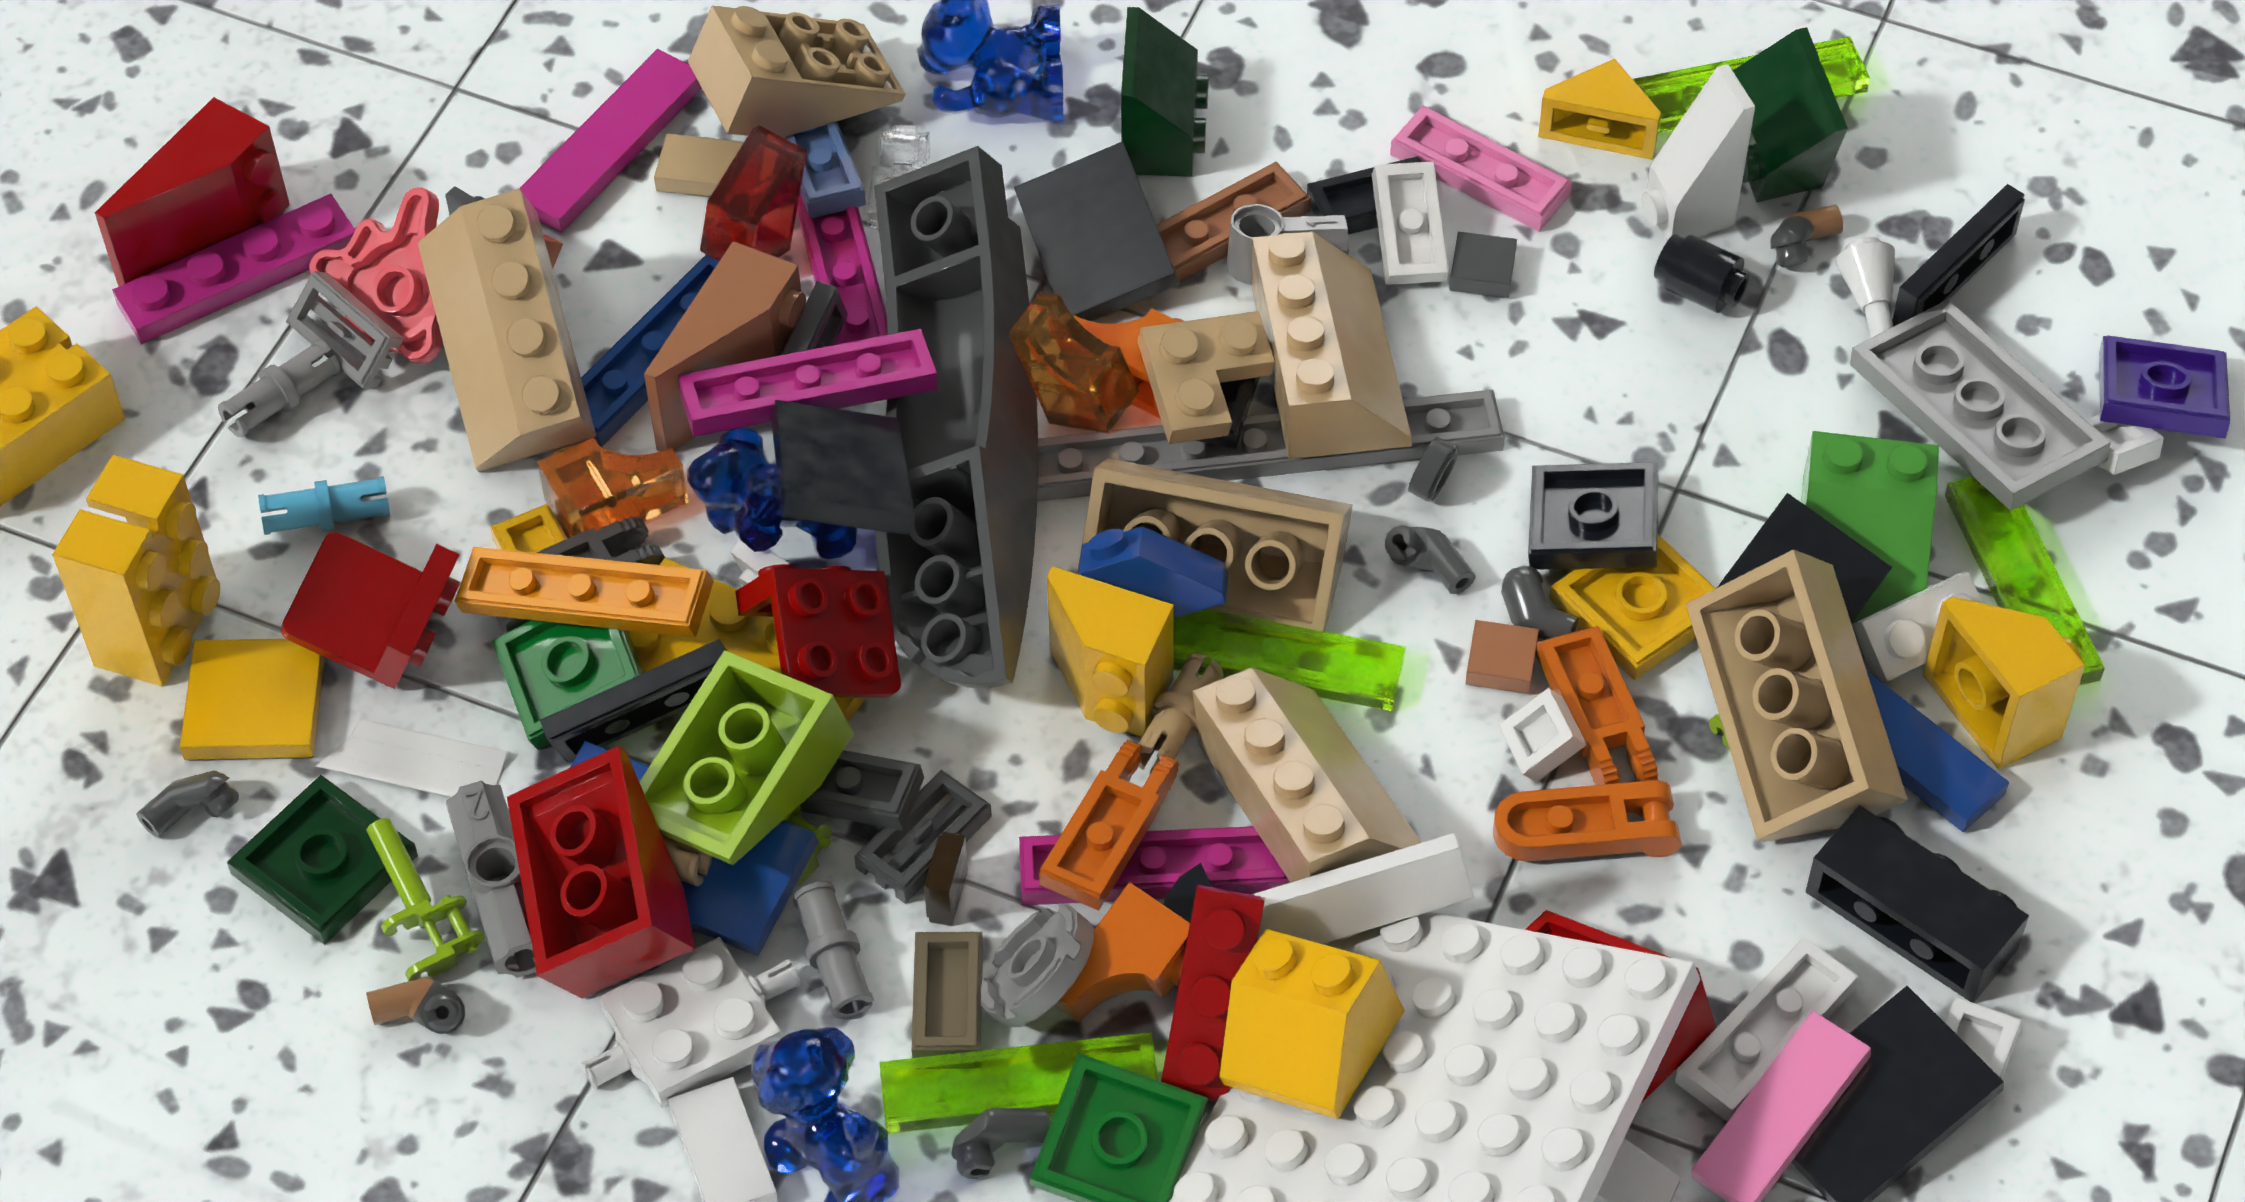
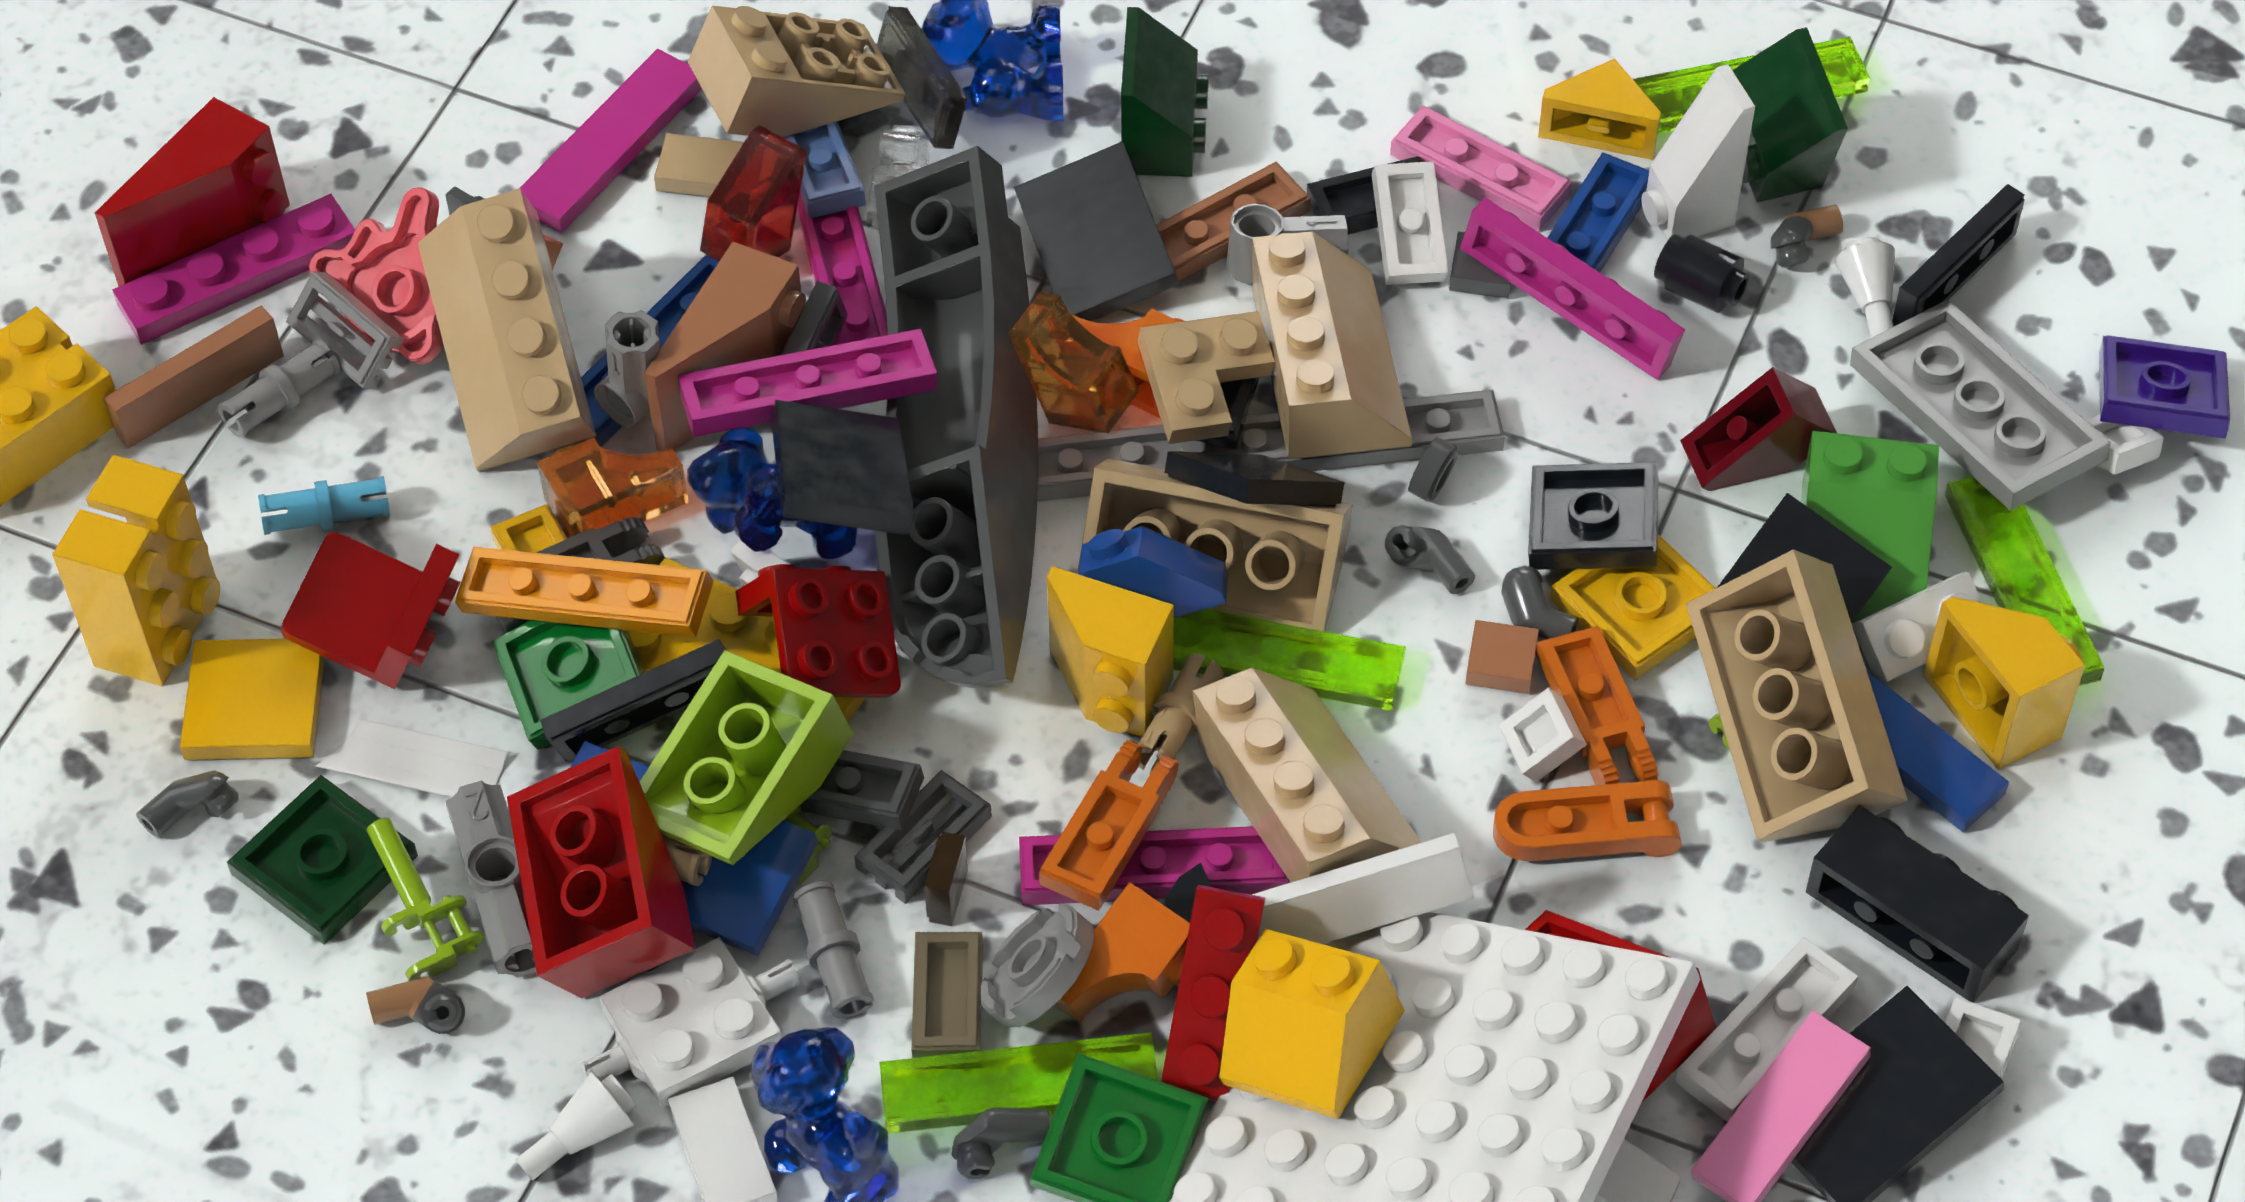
none -> nougat tile [104,305,284,449]
none -> white cone [515,1072,637,1181]
none -> light grey piece [594,310,660,428]
none -> clear smoke tile [876,6,968,149]
none -> black tile [1164,451,1345,506]
none -> dark pink plate [1460,197,1685,380]
none -> blue tile [1547,152,1649,273]
none -> dark red slope [1680,367,1837,491]

